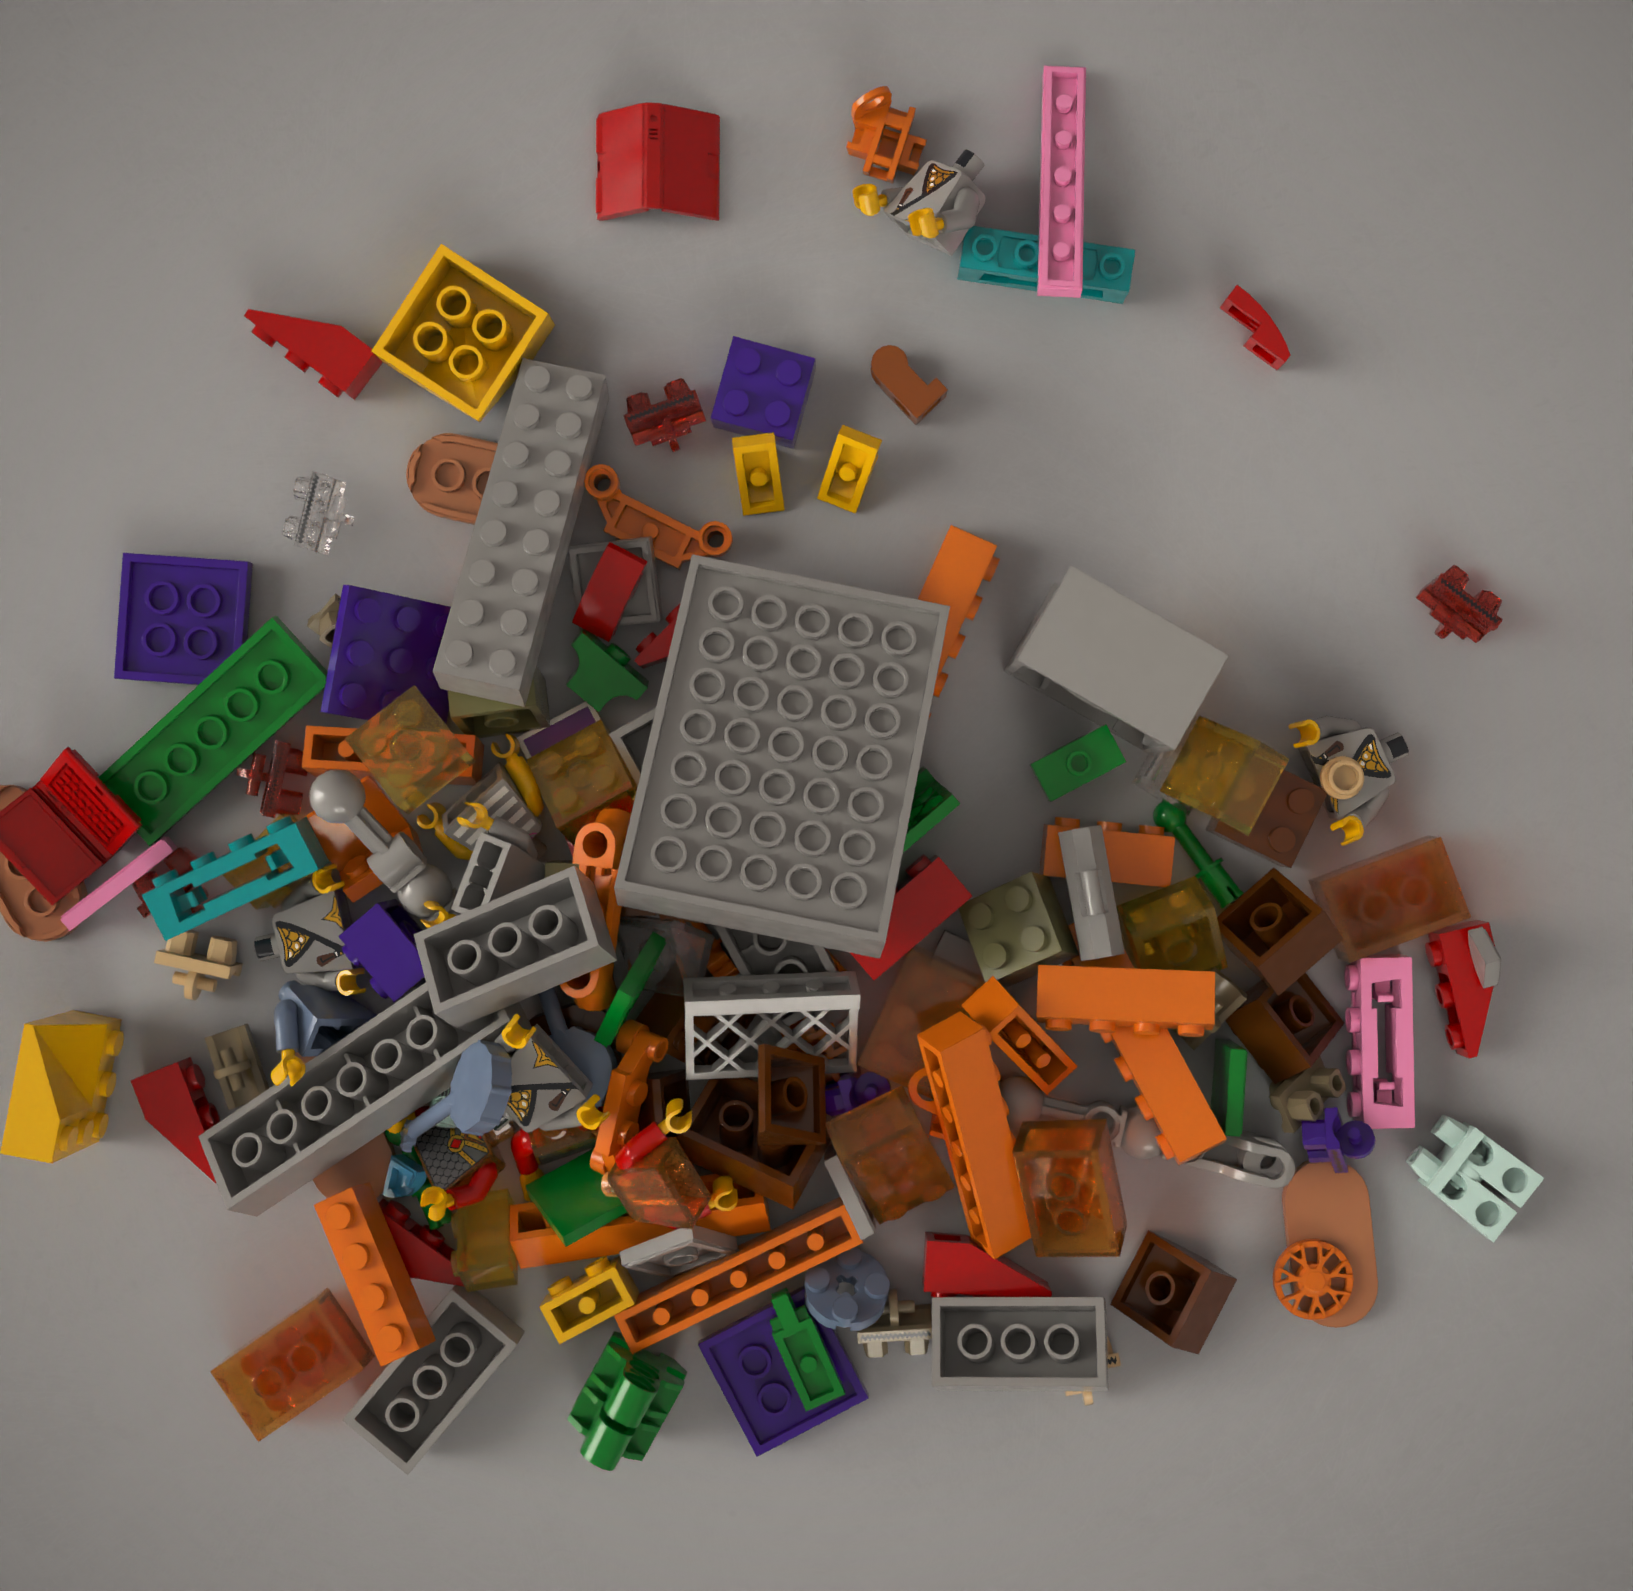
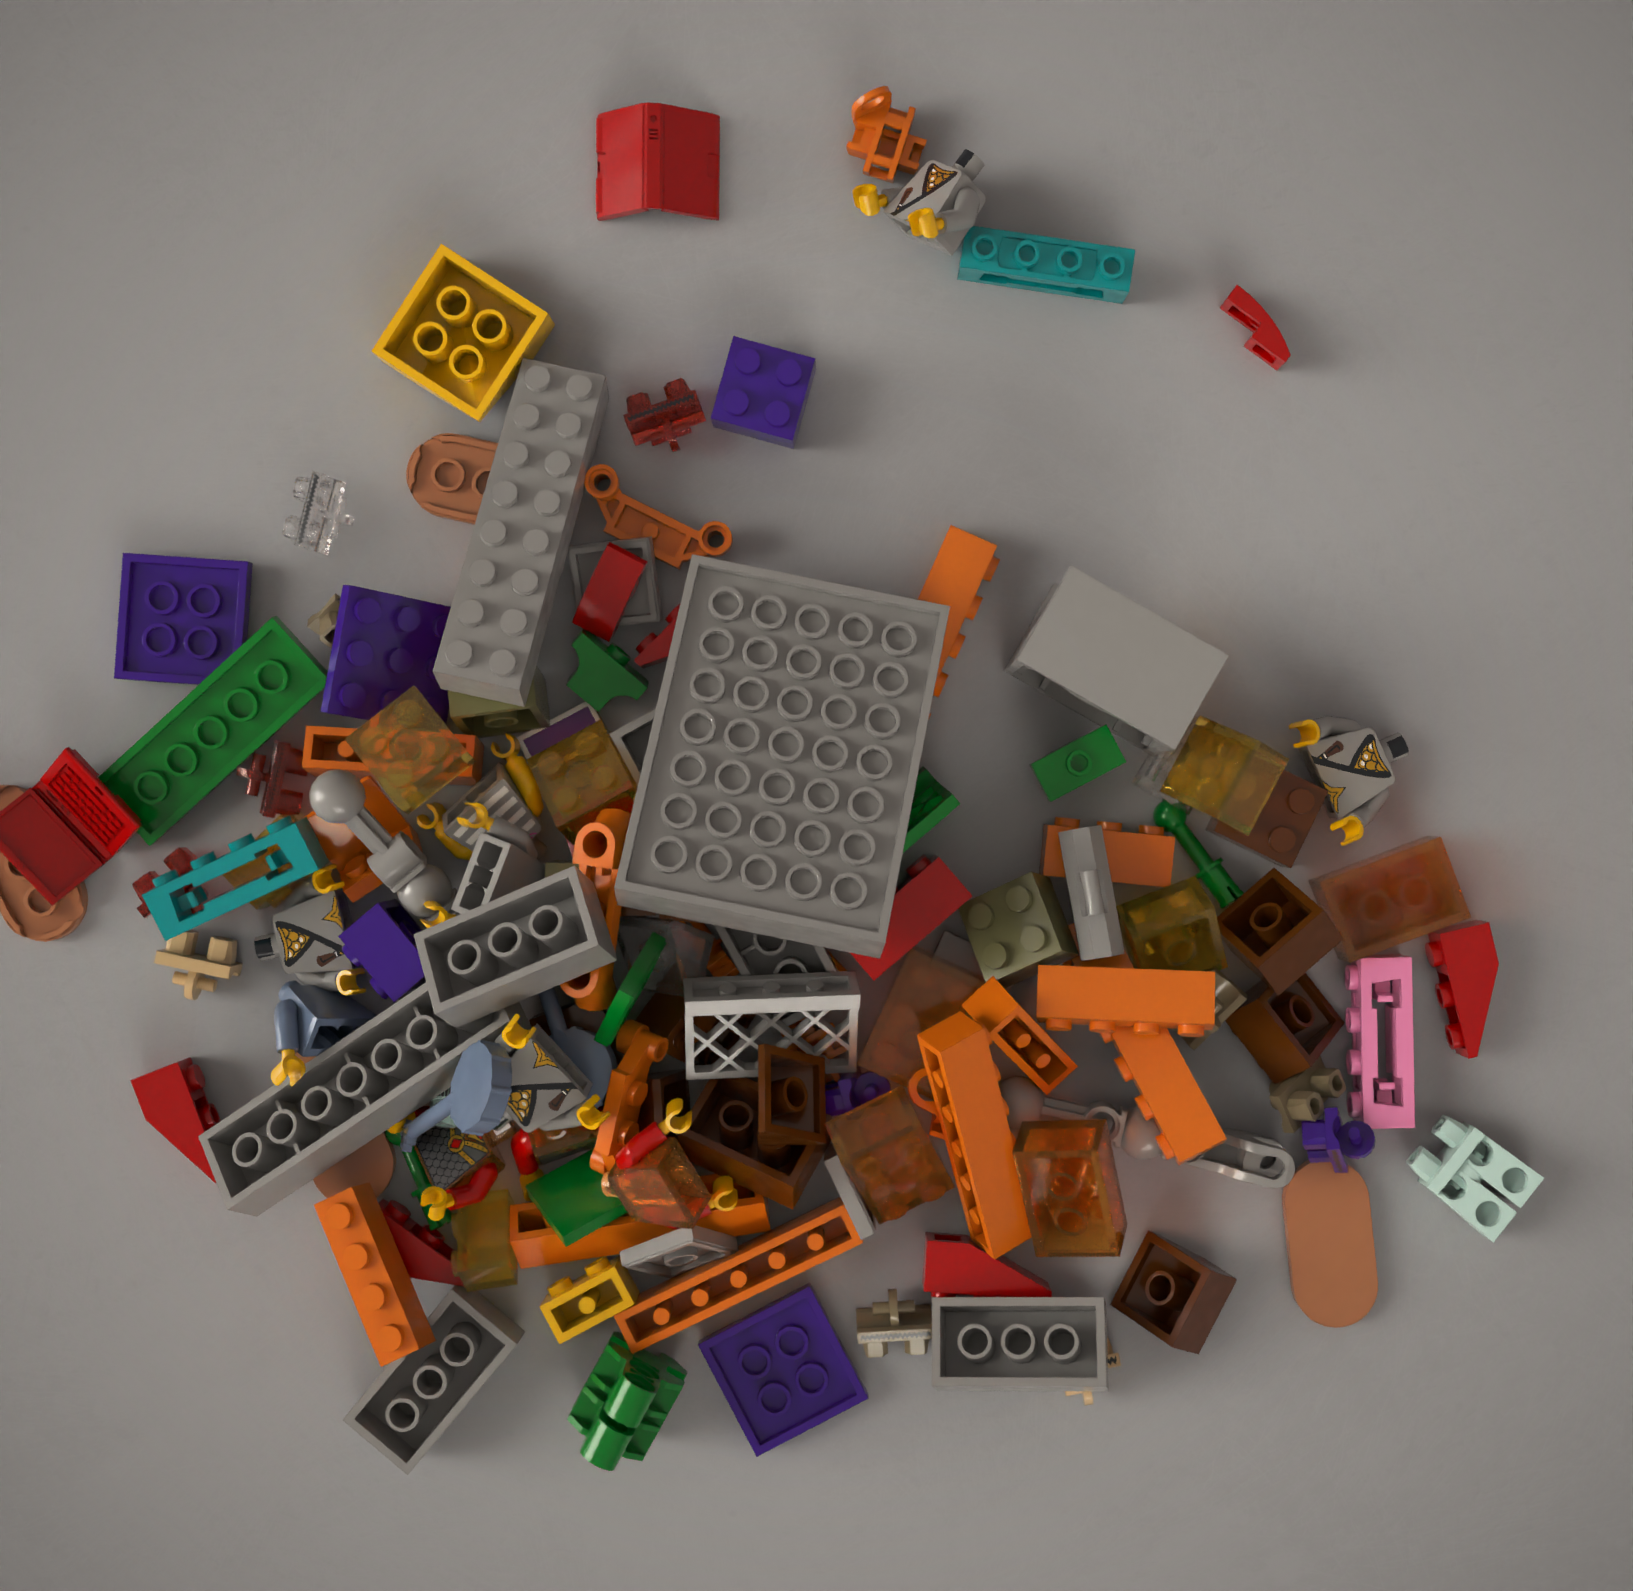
yellow slope [0,1010,124,1163] -> none
bright pink tile [60,836,177,931] -> none
dark tan hips [205,1023,269,1110] -> none
clear orange brick [210,1287,375,1442] -> none
red slope [244,309,383,400] -> none
dark azure tile [383,1154,428,1198] -> none
yellow slope [732,432,785,516] -> none
green hinge [770,1287,845,1411] -> none
sand blue plate [804,1246,890,1331] -> none
yellow slope [817,425,882,514] -> none
dark orange leg [871,345,948,425] -> none
bright pink tile [1037,66,1086,298] -> none
green tile [1211,1039,1248,1137] -> none
orange wheel [1273,1239,1354,1320] -> none
tan plate [1320,756,1364,799] -> none
clear red hips [1416,565,1503,643] -> none
light grey tile [1468,927,1501,989] -> none

